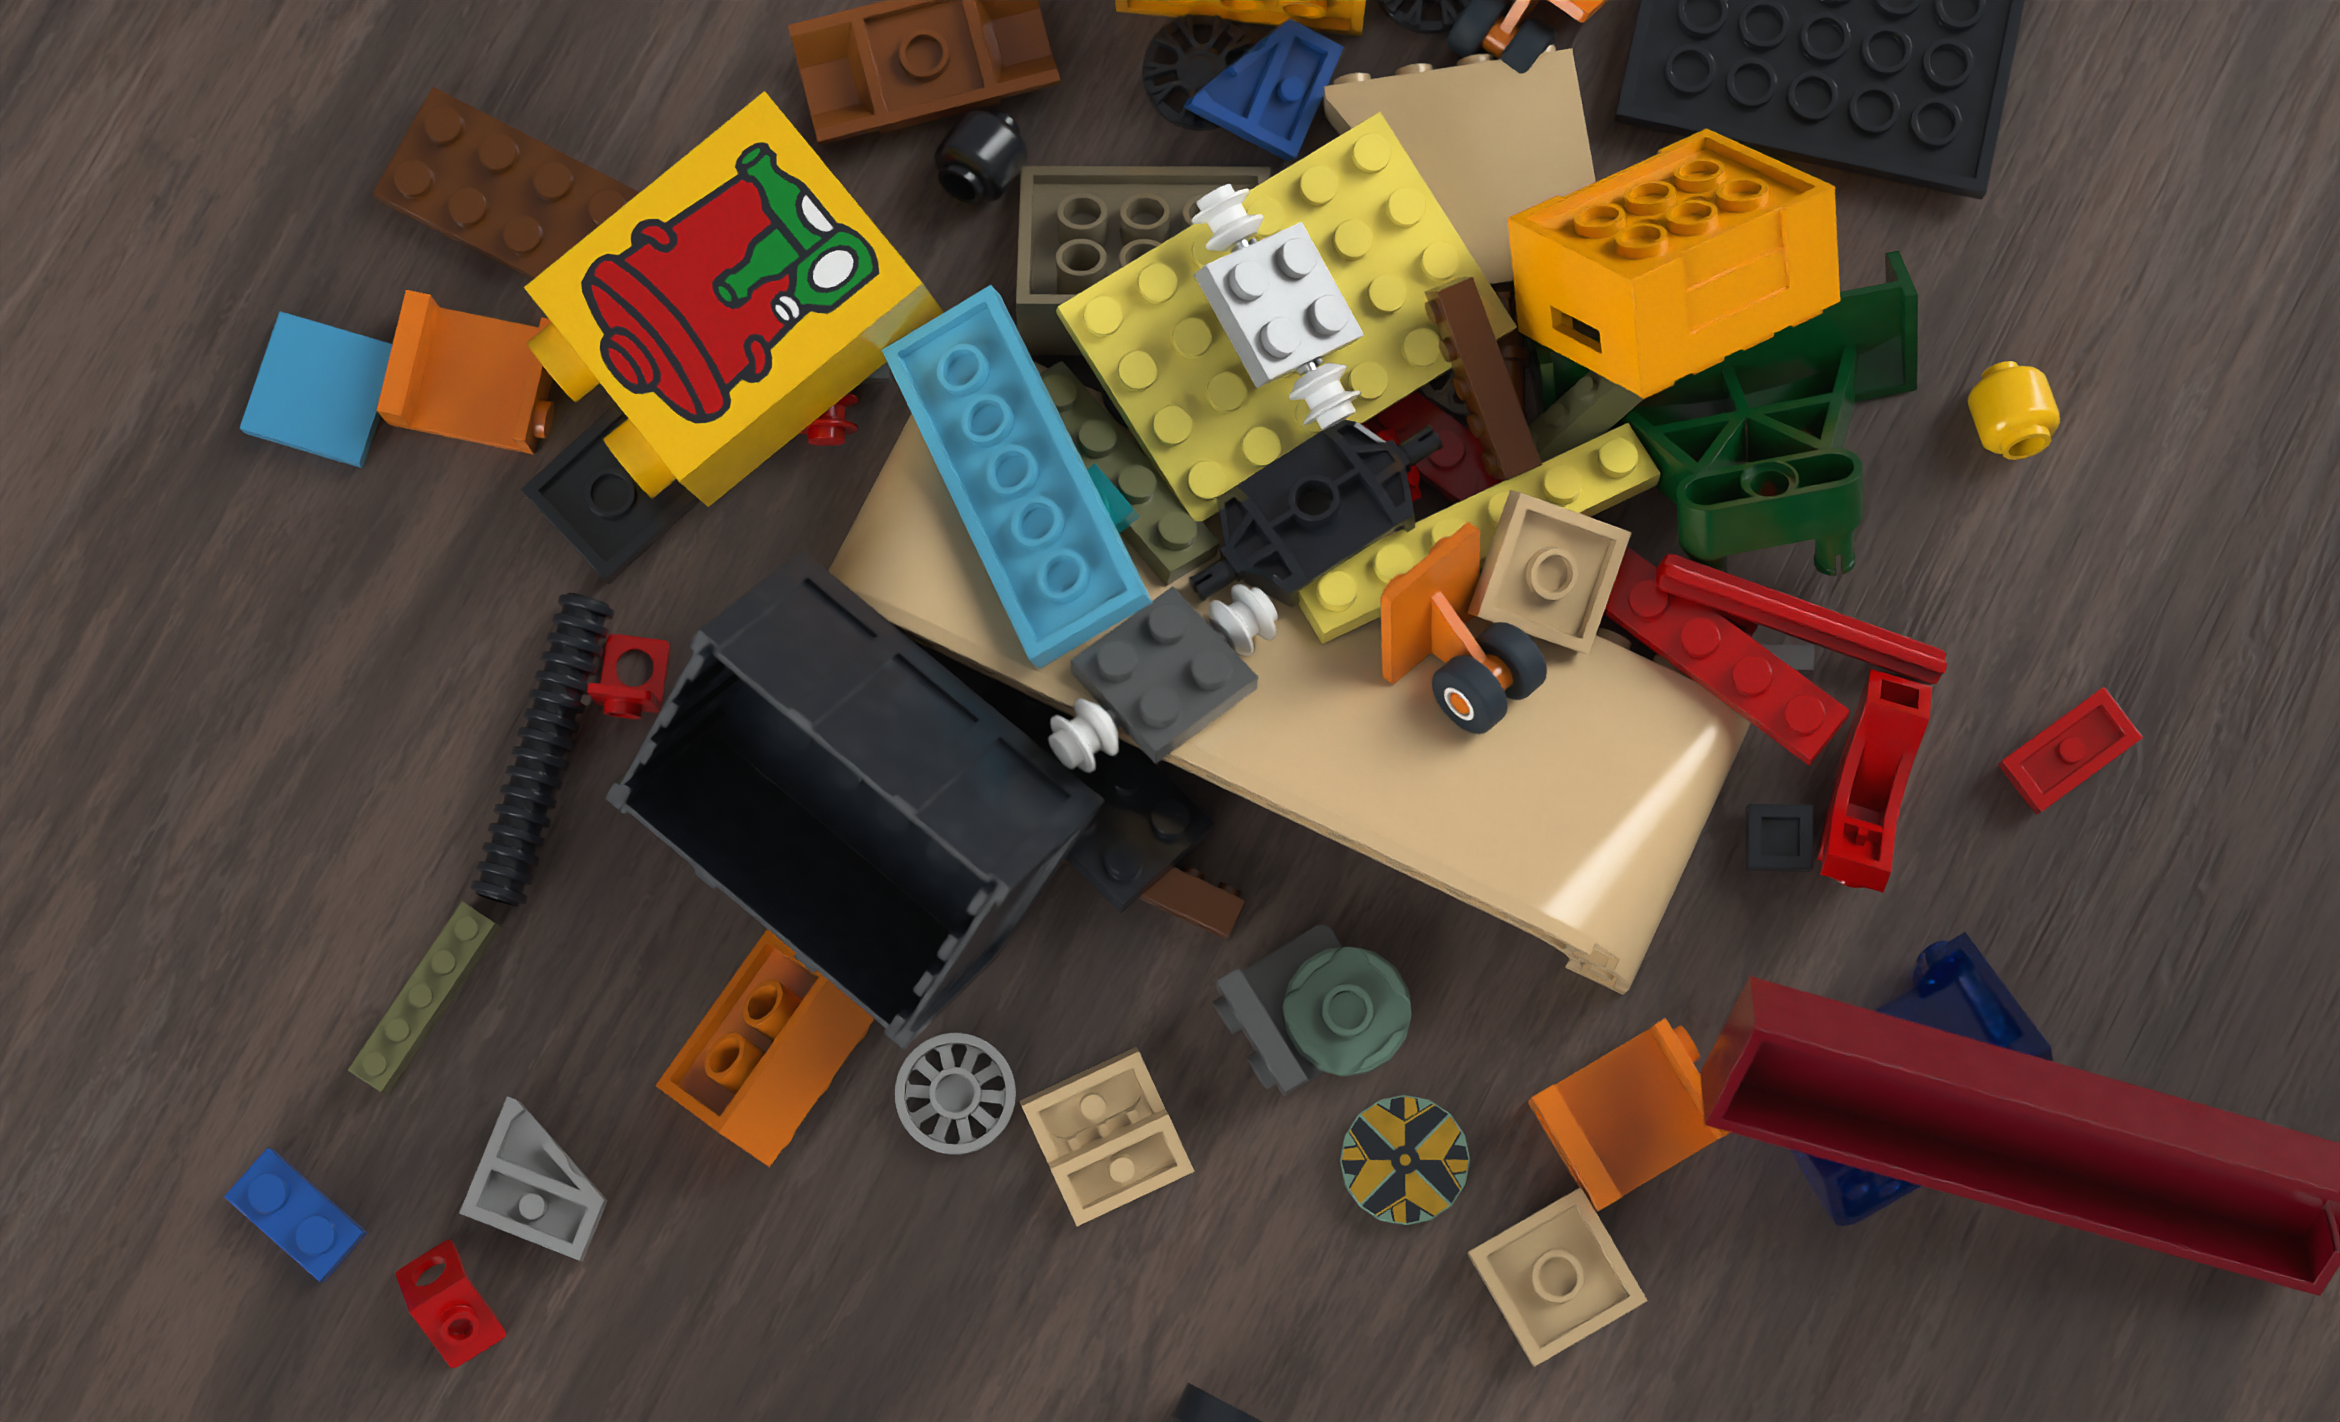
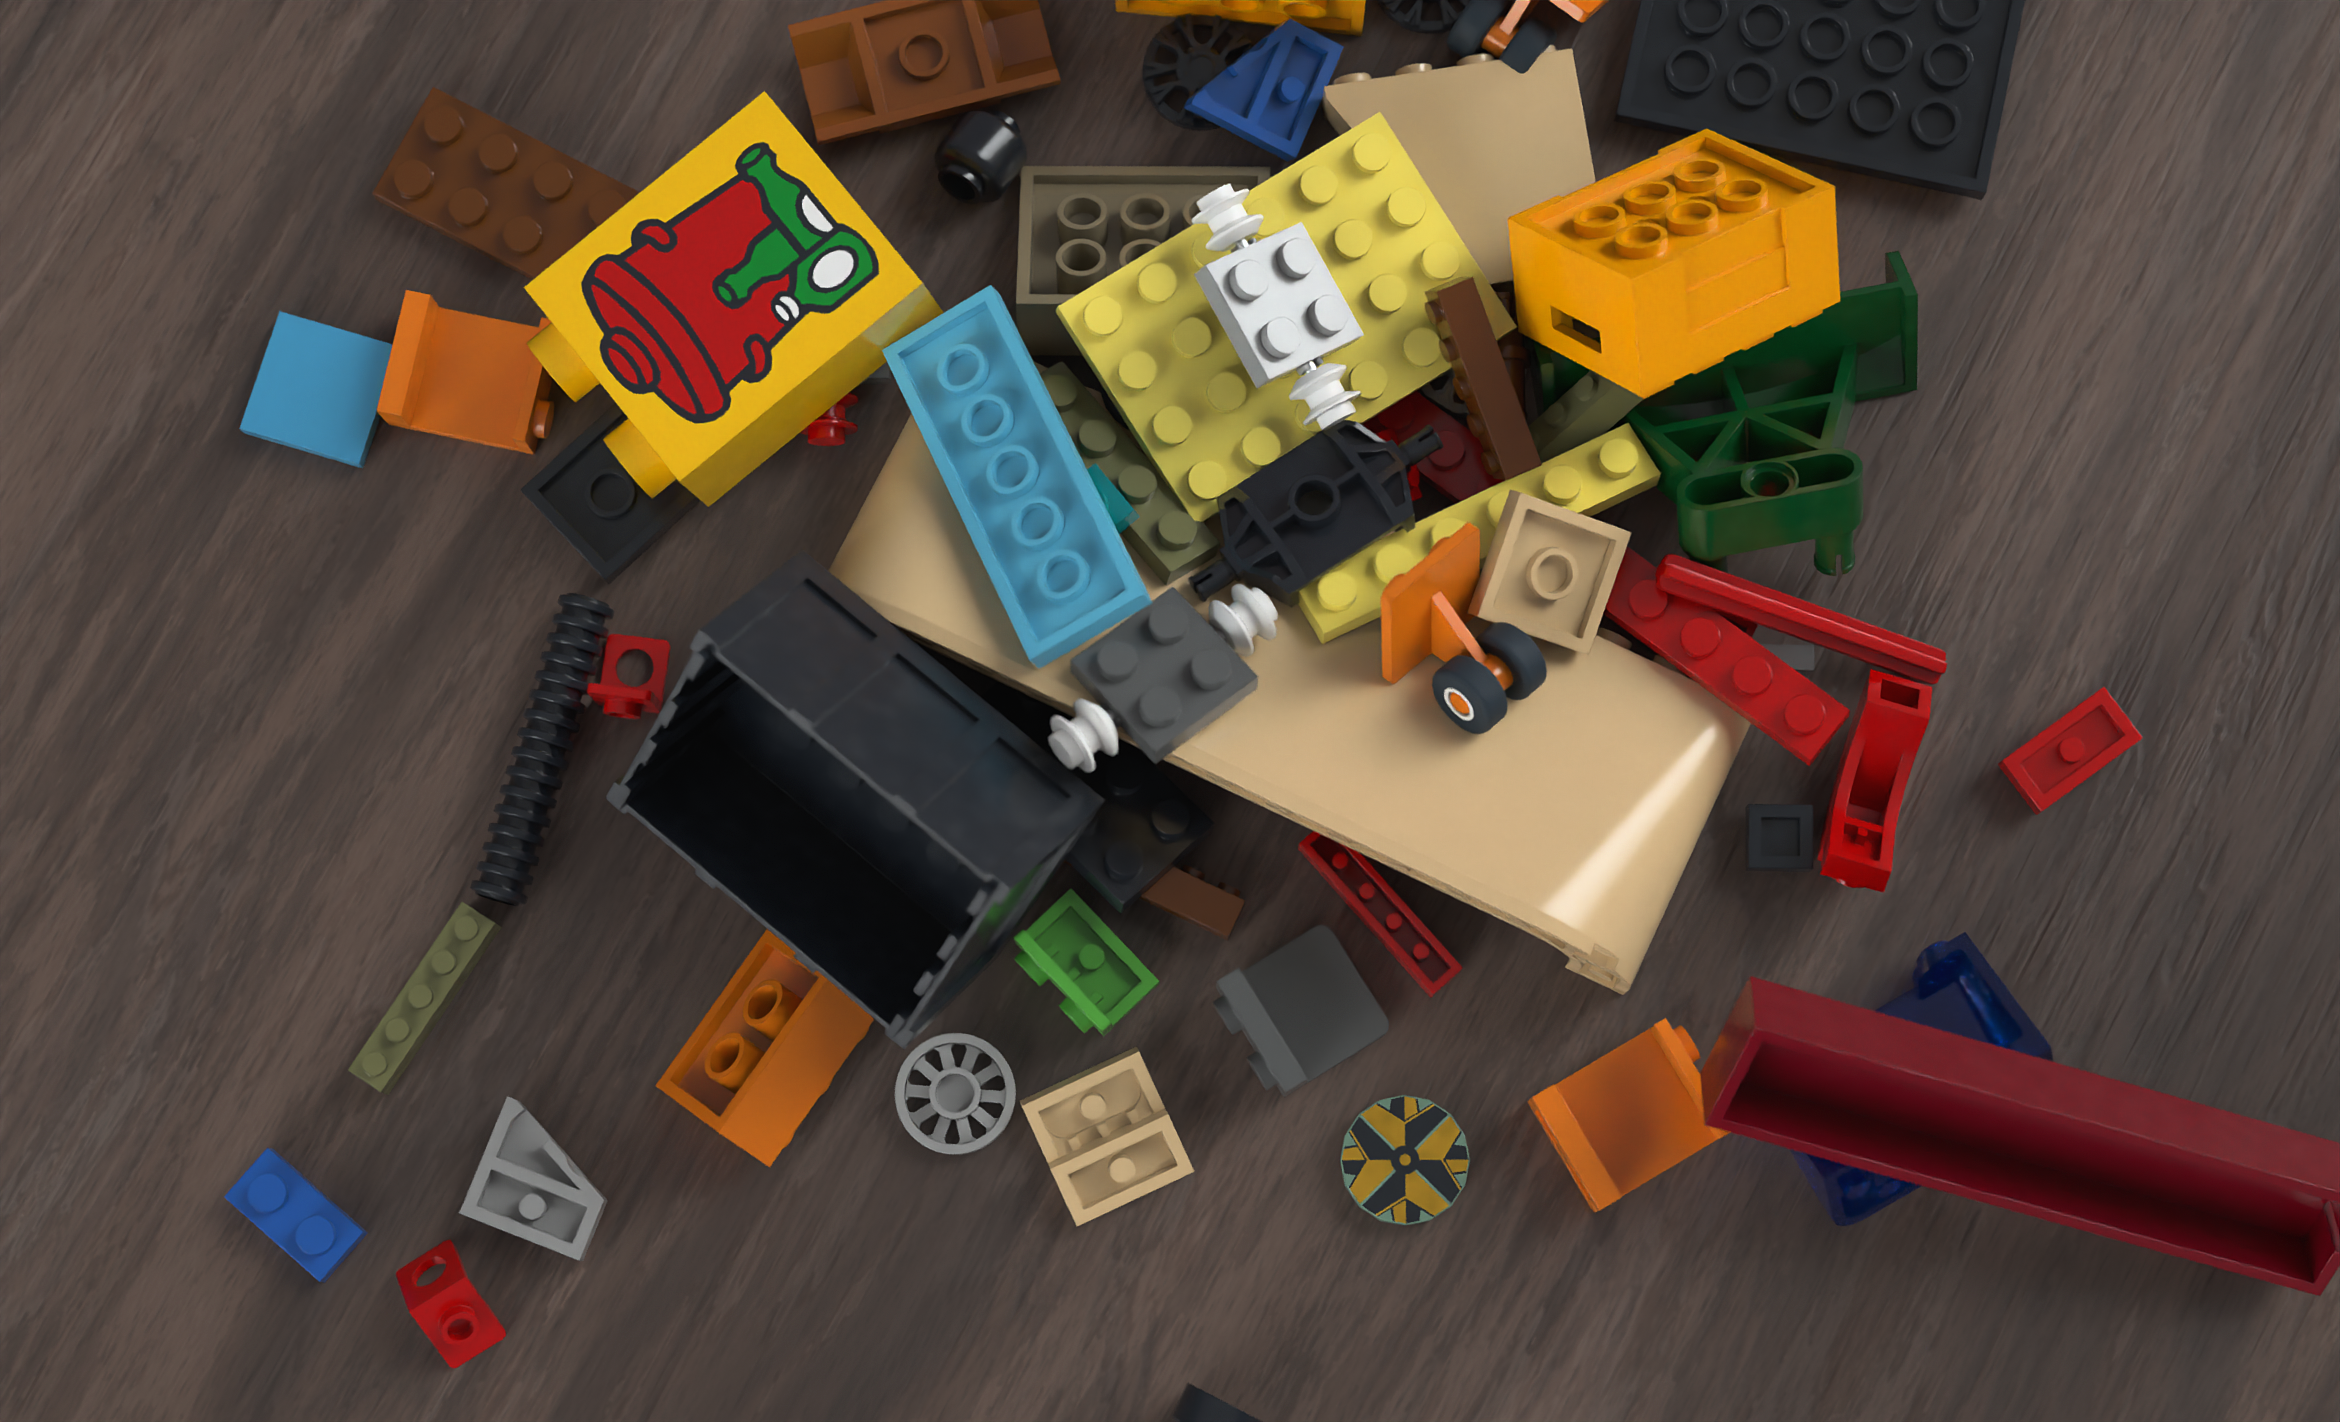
sand green tile [1282,947,1412,1077] -> none
tan plate [1467,1187,1648,1367] -> none
yellow head [1967,361,2060,460] -> none
none -> bright green bracket [1013,888,1160,1036]
none -> red piece [1298,831,1463,998]

